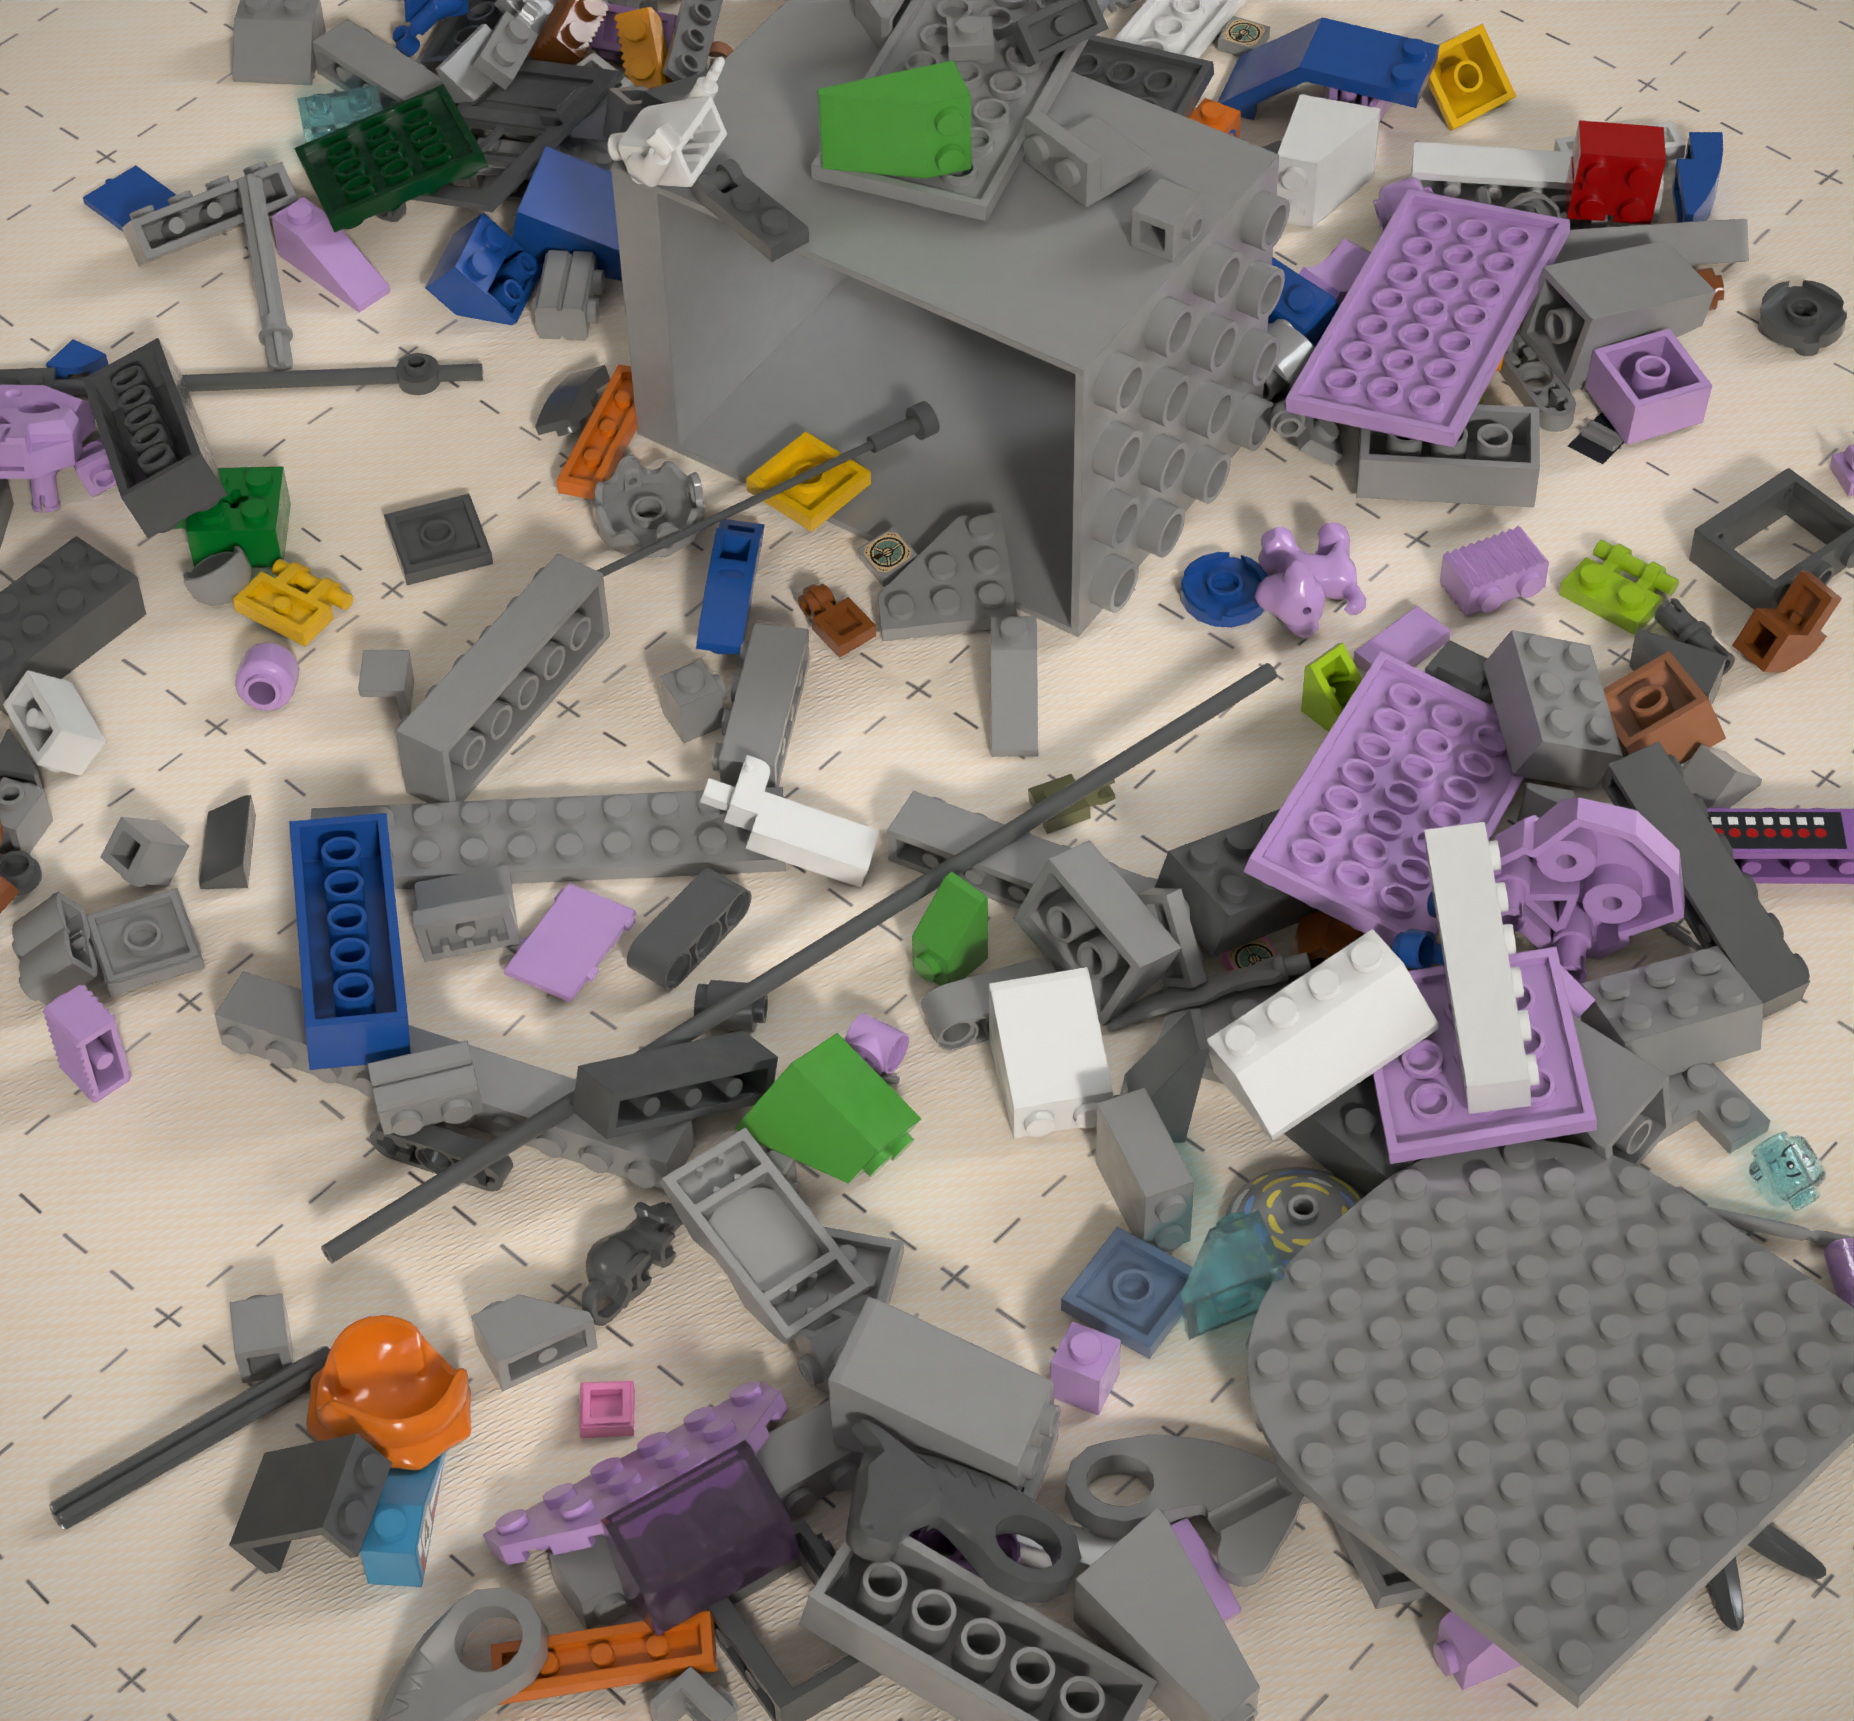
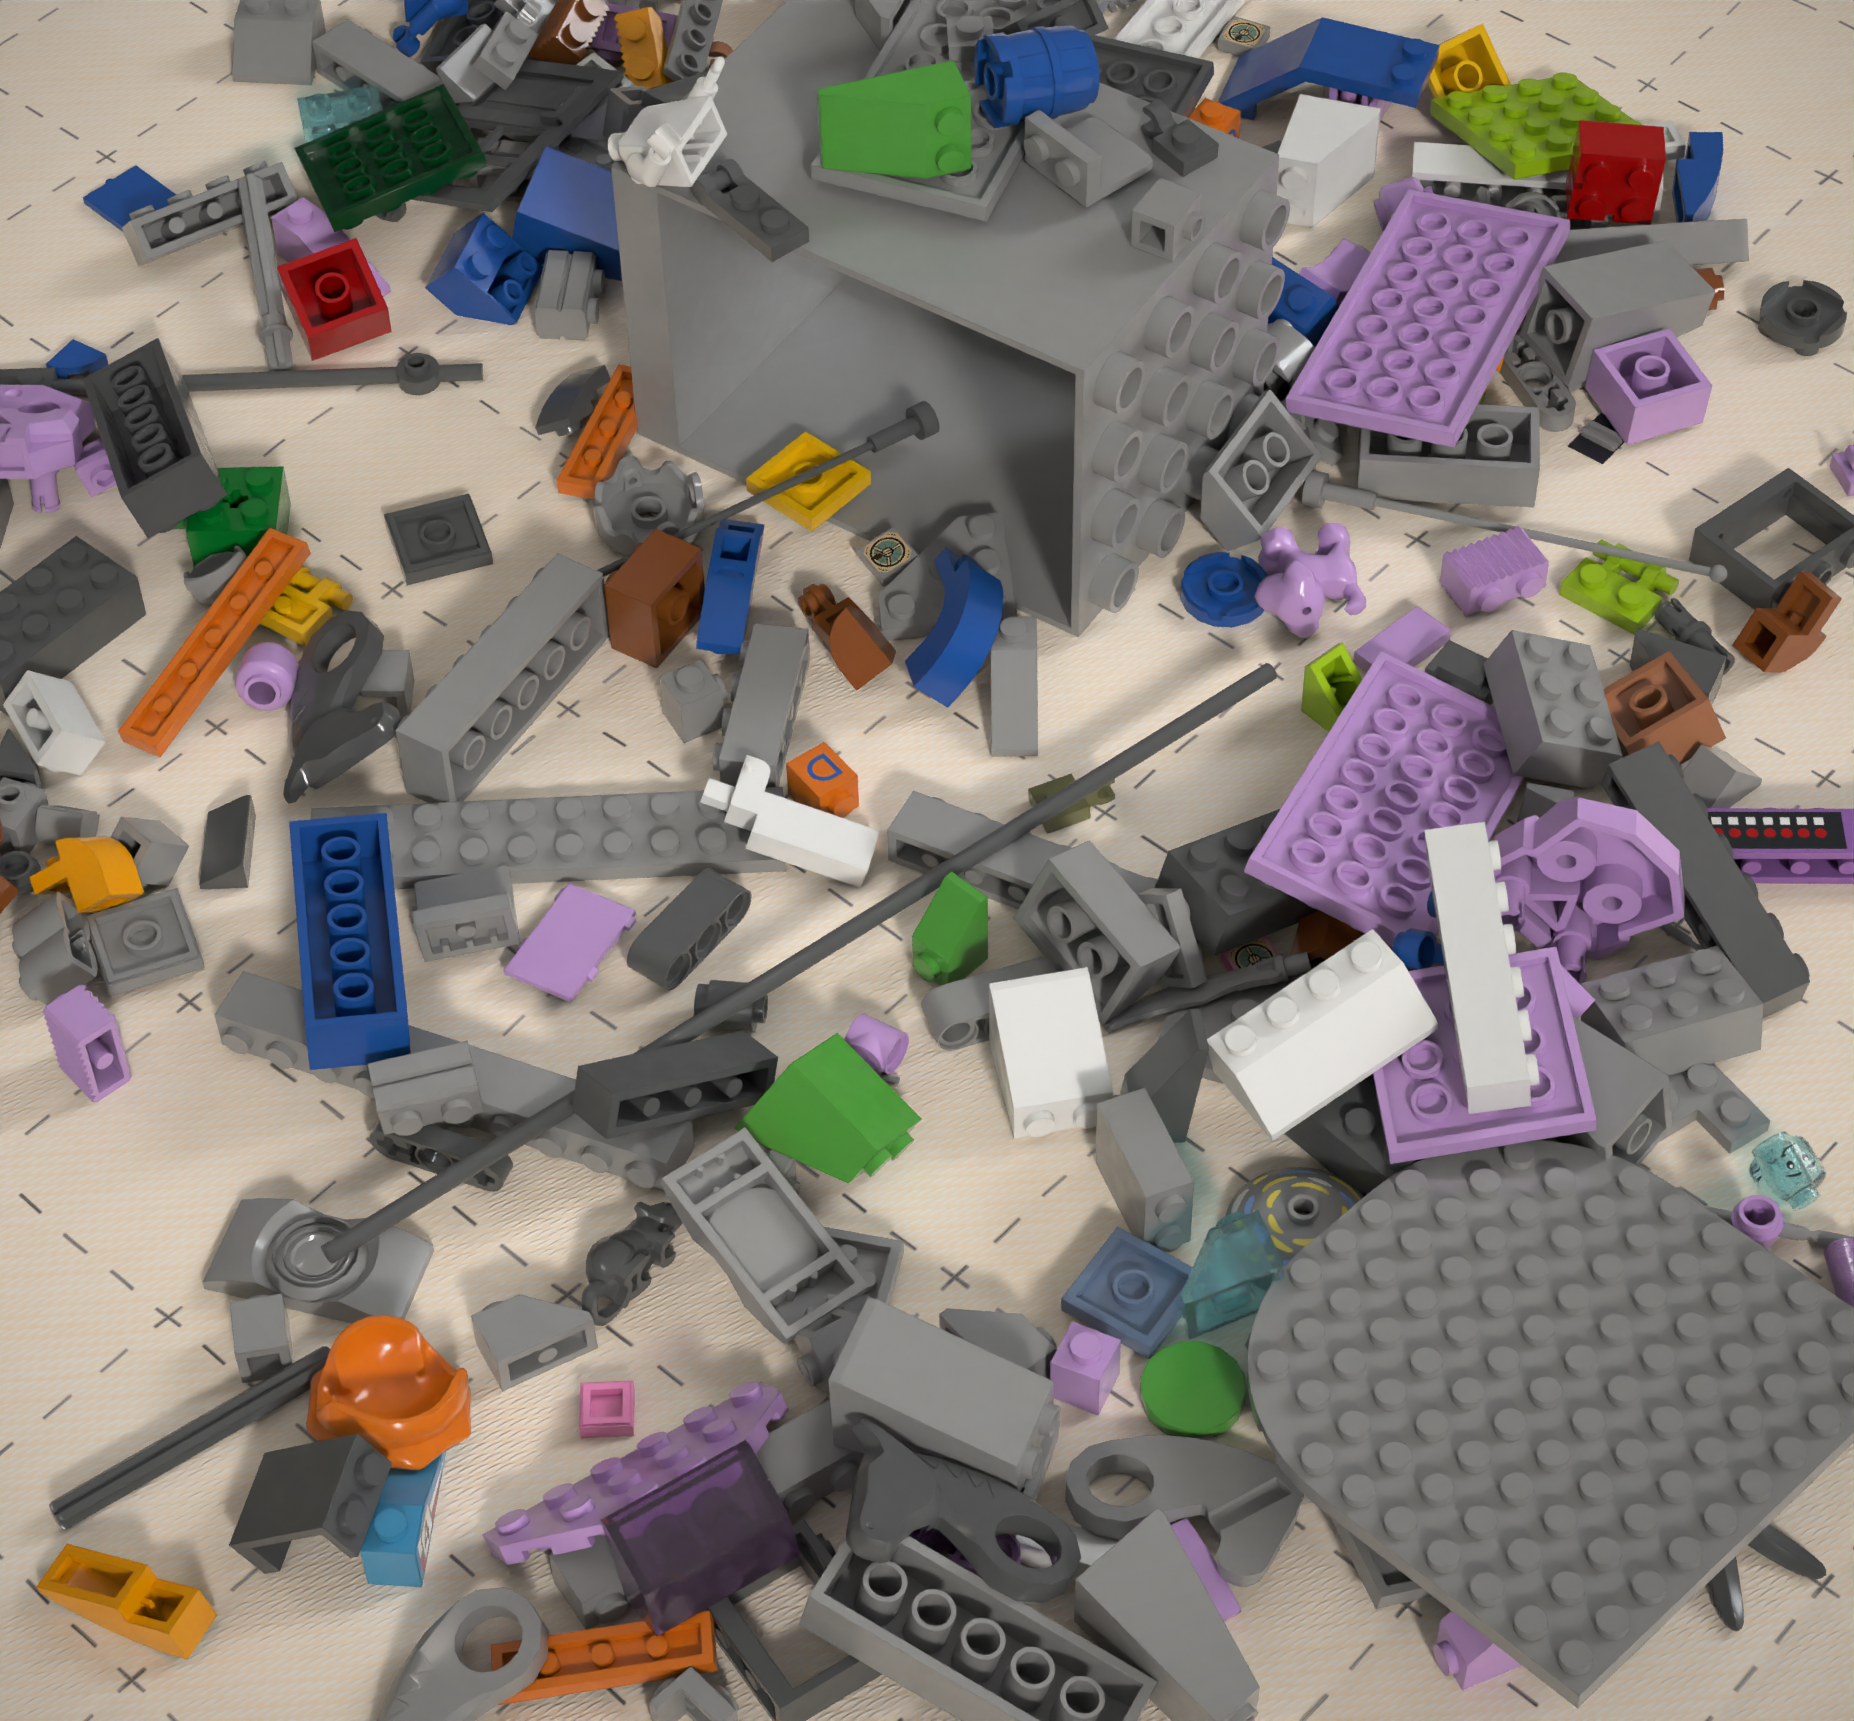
none -> light orange brick [29,836,144,913]
none -> light grey brick [35,805,100,844]
none -> light orange slope [36,1544,217,1660]
none -> orange plate [118,528,311,758]
none -> light grey slope [202,1198,434,1324]
none -> red brick [277,238,392,361]
none -> dark grey animal [283,610,401,804]
none -> dark orange brick [604,528,705,668]
none -> orange brick [786,742,859,818]
none -> dark orange brick [829,606,896,691]
none -> blue arch [905,547,1004,708]
none -> light grey slope [939,1308,1057,1380]
none -> blue piece [974,25,1099,128]
none -> bright green tile [1140,1341,1246,1438]
none -> dark grey plate [1141,100,1219,177]
none -> light grey slope [1200,389,1323,552]
none -> light grey piece [1302,470,1728,583]
none -> lime plate [1430,72,1642,180]
none -> lavender cone [1731,1195,1784,1250]

